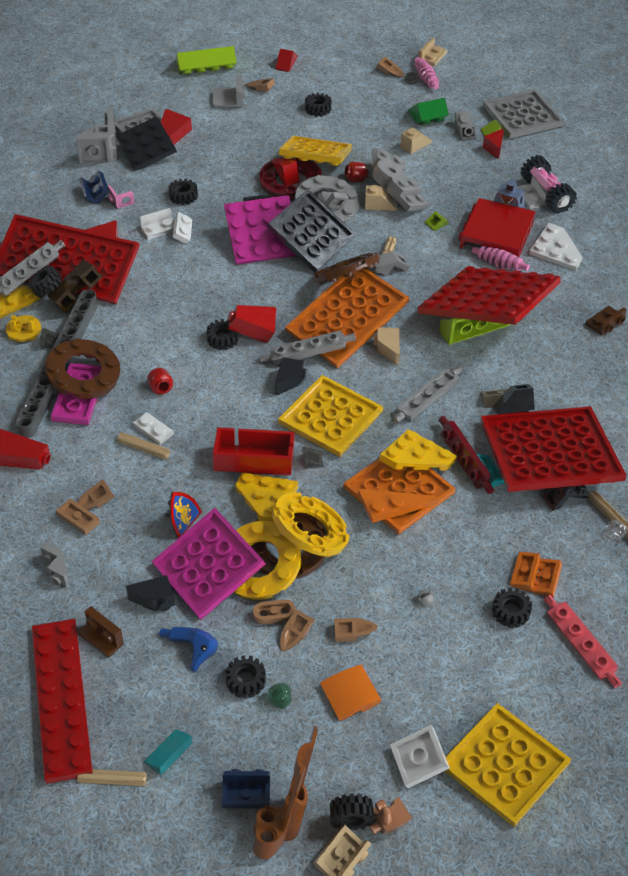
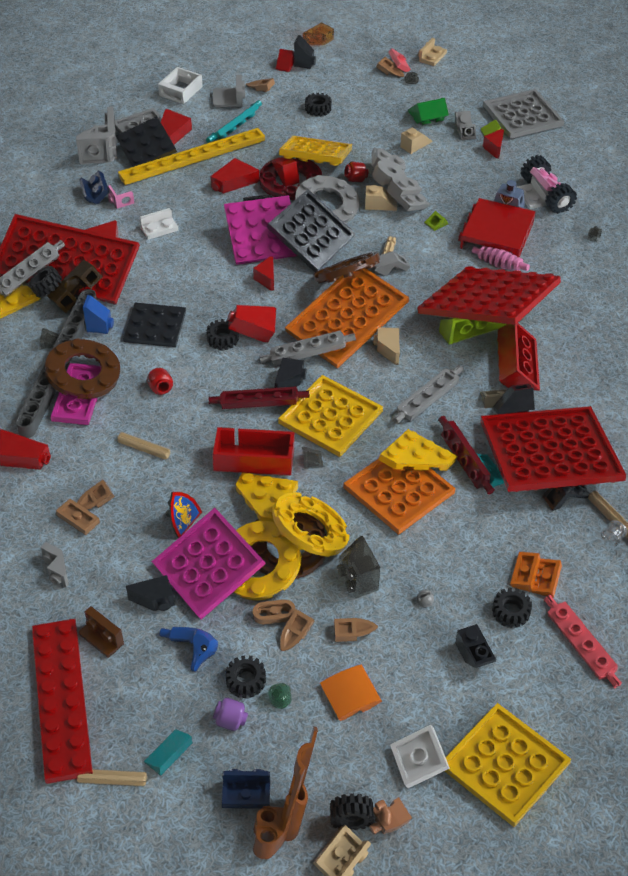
yellow plate [6,315,41,342] -> none
white plate [133,412,174,445] -> none
black tyre [169,178,198,205] -> none
white plate [173,212,193,243] -> none
lime slope [175,46,237,75] -> none
light grey slope [317,192,348,208] -> none
orange wing [358,489,438,523] -> none
bright pink piece [415,57,439,90] -> none
white plate [529,223,583,271] -> none
reddish brown bracket [585,306,627,336] -> none
none -> blue slope [83,295,114,334]
none -> yellow plate [118,128,265,185]
none -> black plate [123,302,186,347]
none -> white window [158,67,203,104]
none -> teal plate [206,100,262,143]
none -> dark red plate [208,387,310,409]
none -> red slope [210,158,259,194]
none -> medium lavender head [213,698,248,731]
none -> red slope [253,256,274,291]
none -> black slope [294,35,316,69]
none -> clear orange slope [303,22,334,45]
none -> clear smoke slope [337,536,381,598]
none -> coral plate [389,48,411,72]
none -> black slope [455,624,496,668]
none -> red slope [497,323,540,391]
none -> clear smoke plate [588,226,602,242]

